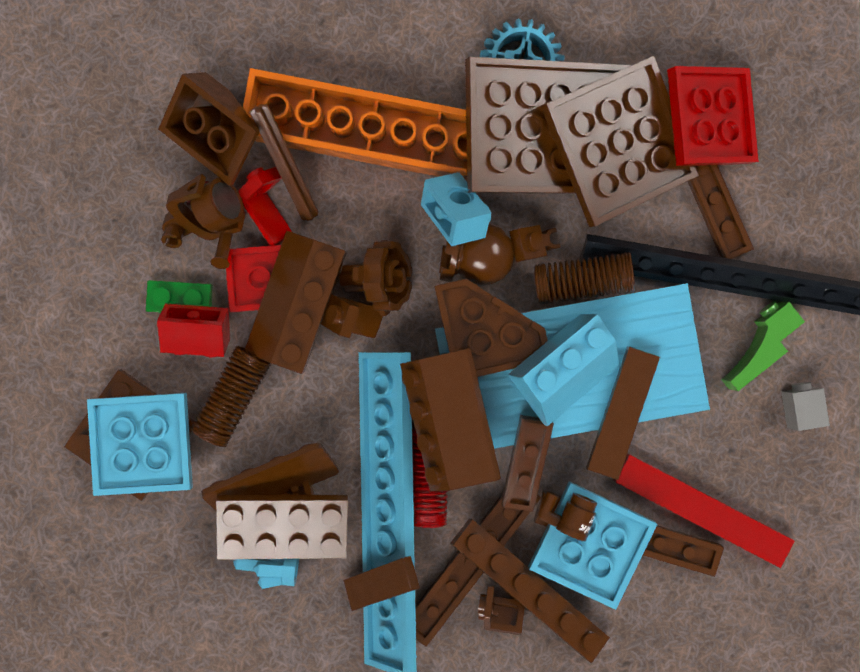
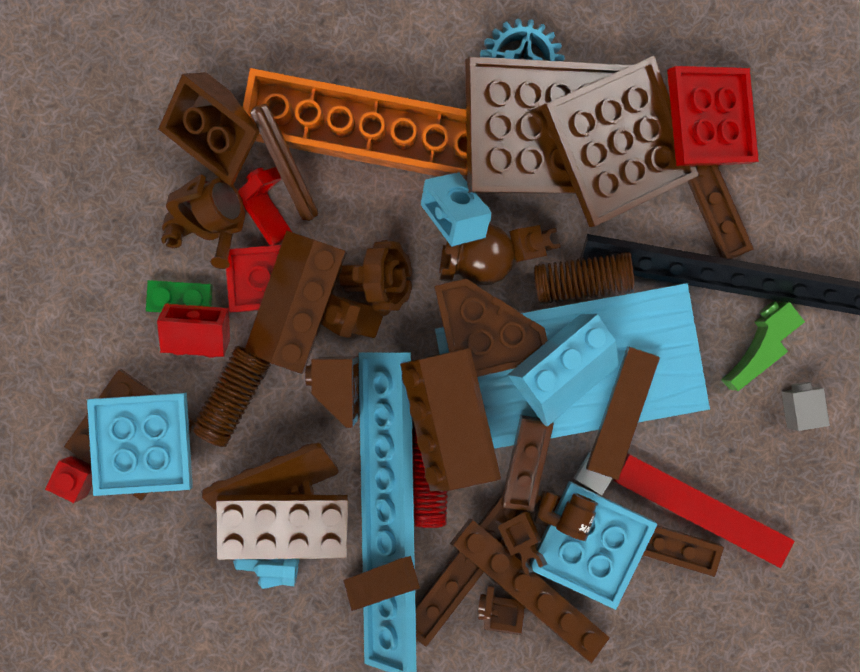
none -> red brick [45,456,92,503]
none -> reddish brown slope [305,356,359,428]
none -> reddish brown plate [498,512,548,575]
none -> white tile [574,452,612,496]

